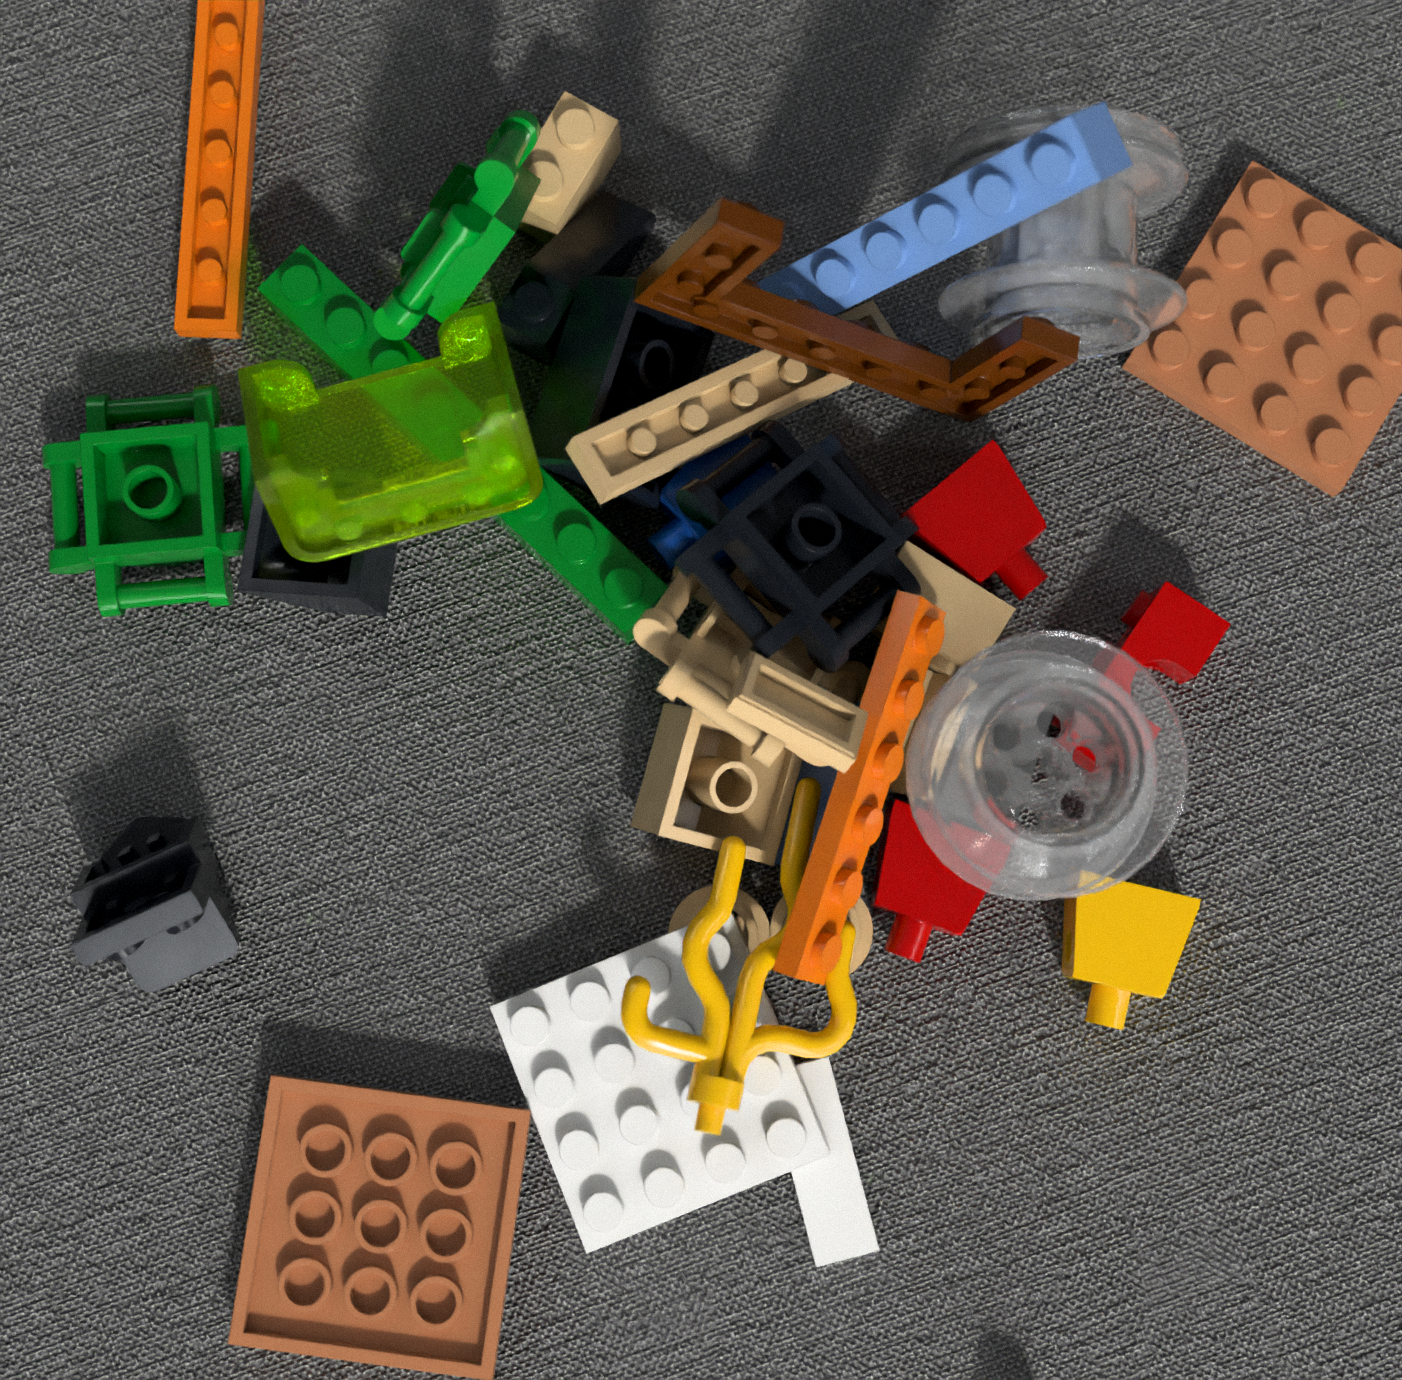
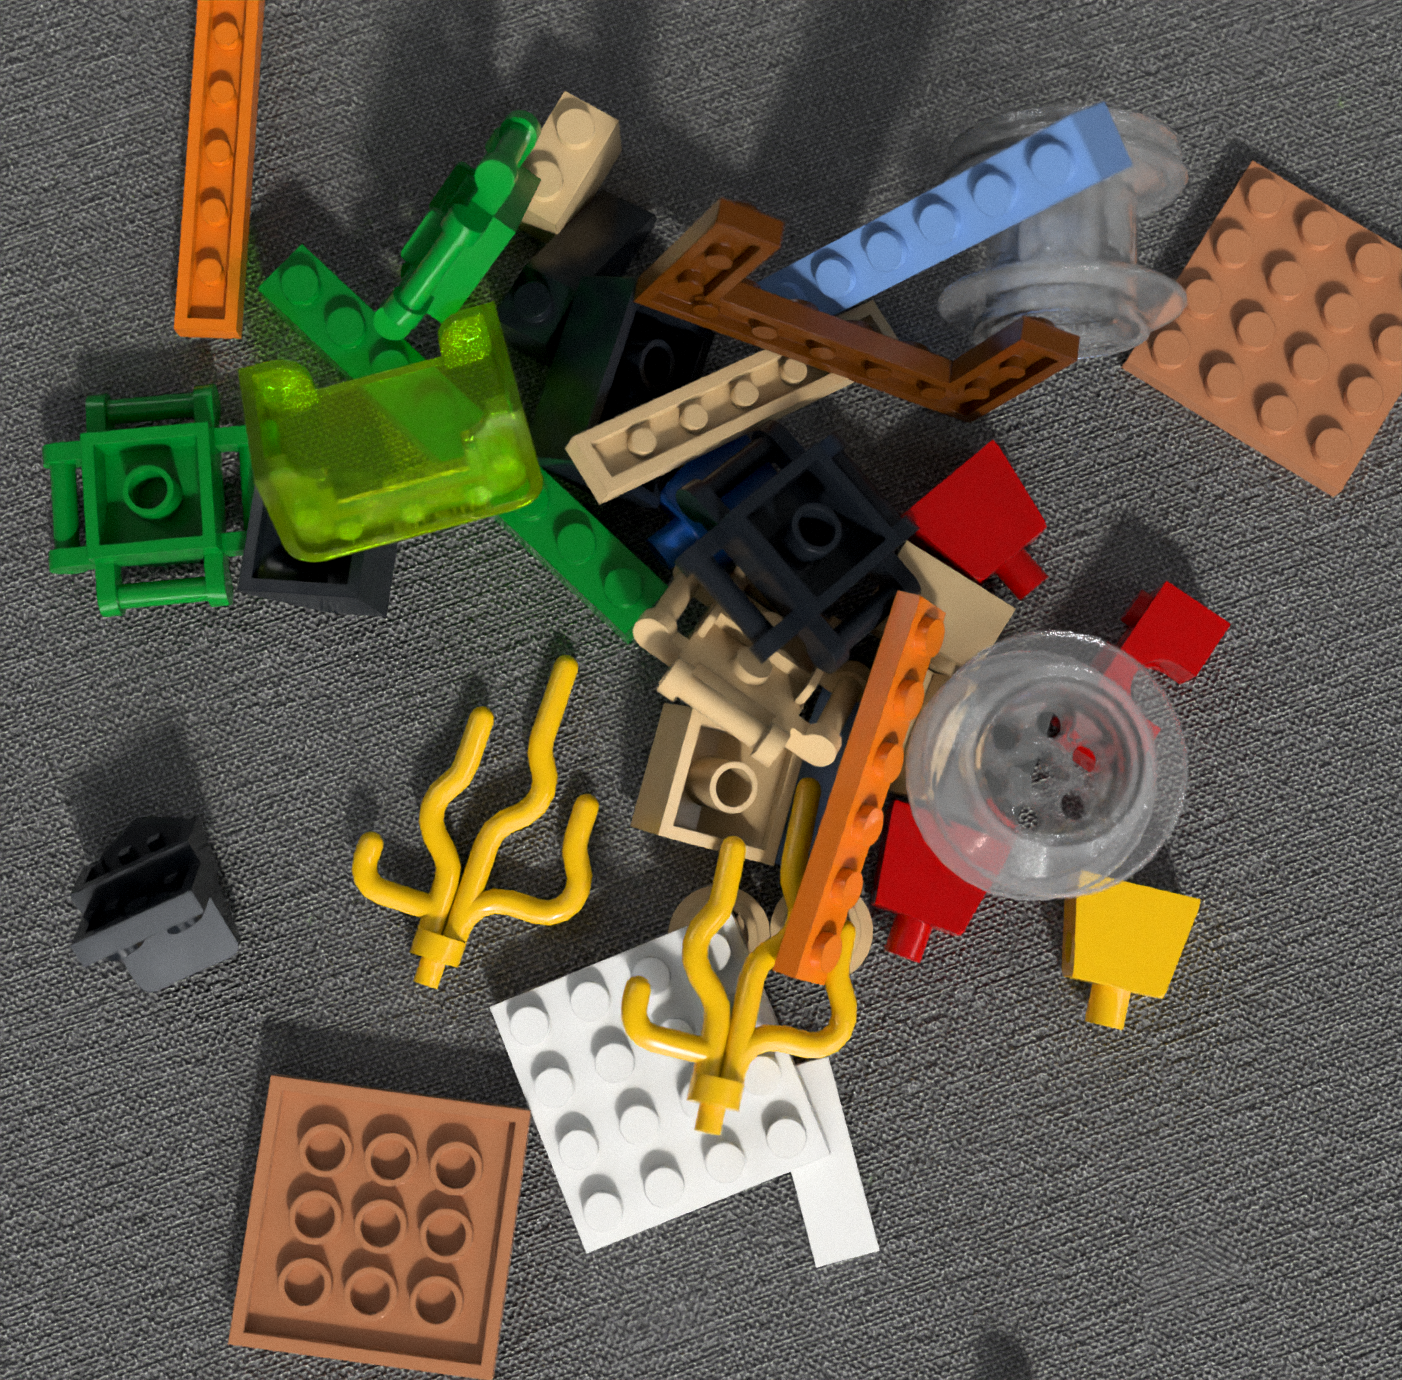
tan tile [725,650,869,773] -> none
none -> yellow plant [351,654,599,989]

